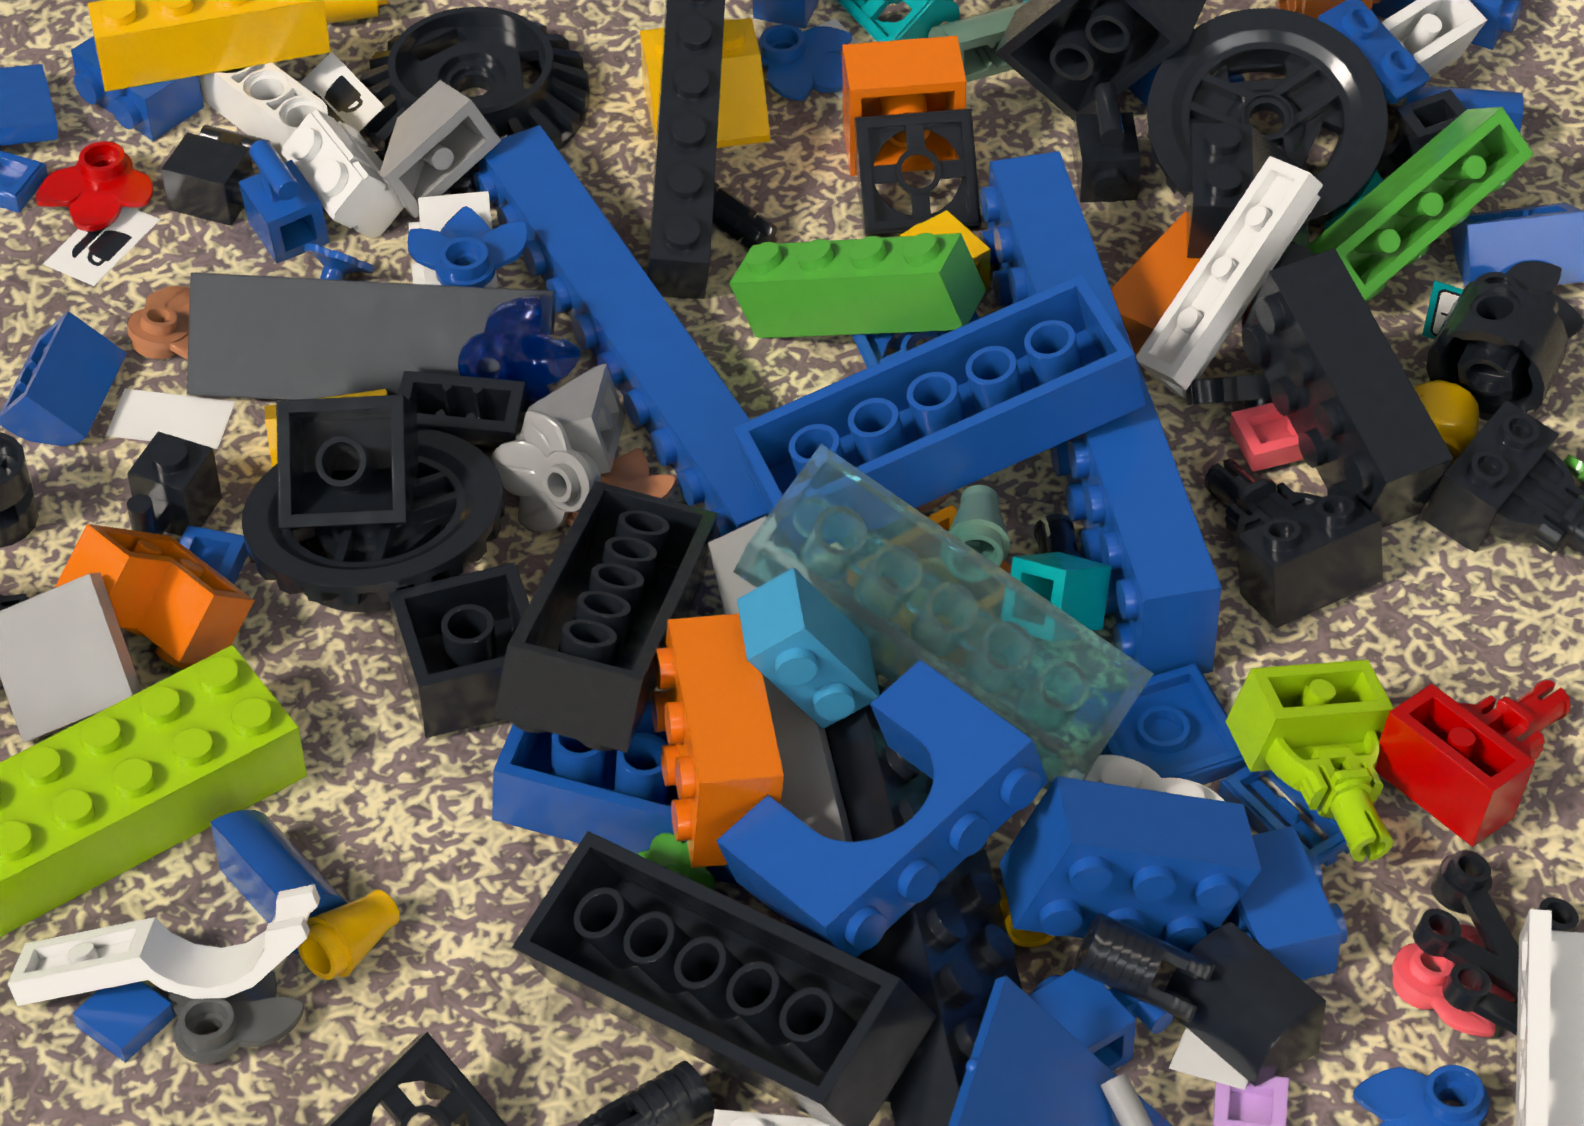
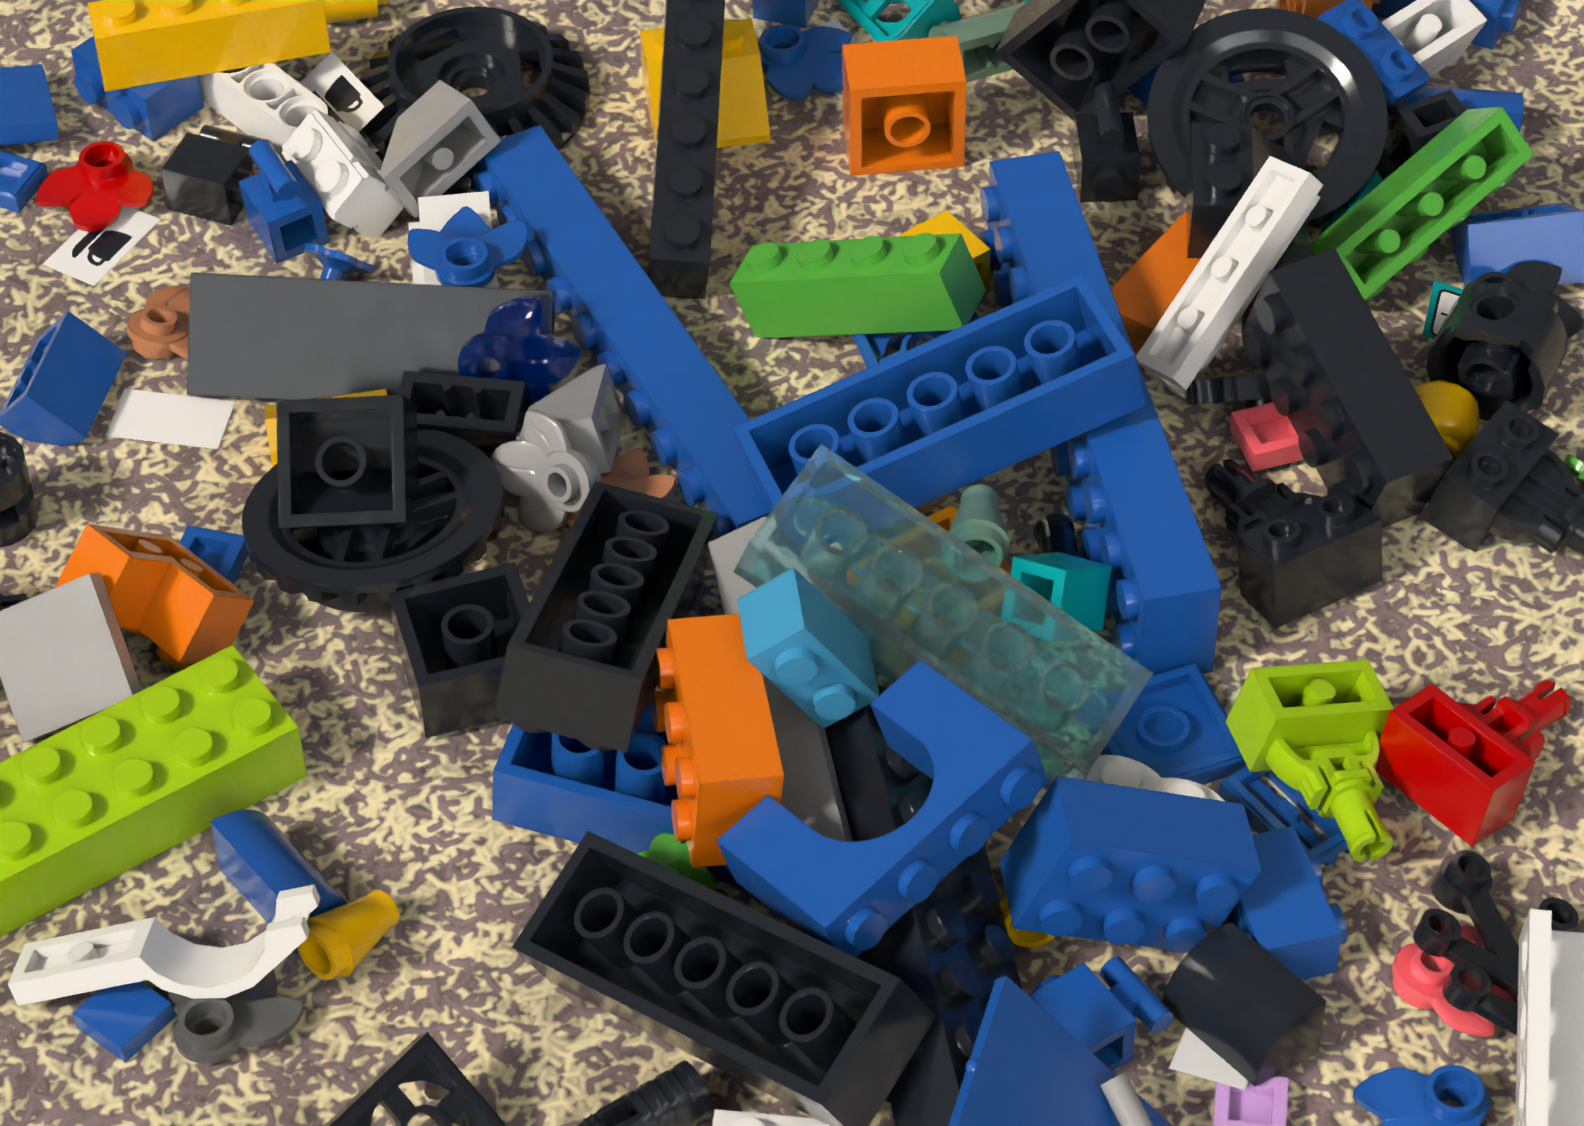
black brick [127,431,222,537] -> none
black axle [712,182,777,250] -> none
black piece [854,108,981,236] -> none
black hinge [1074,913,1216,1023] -> none

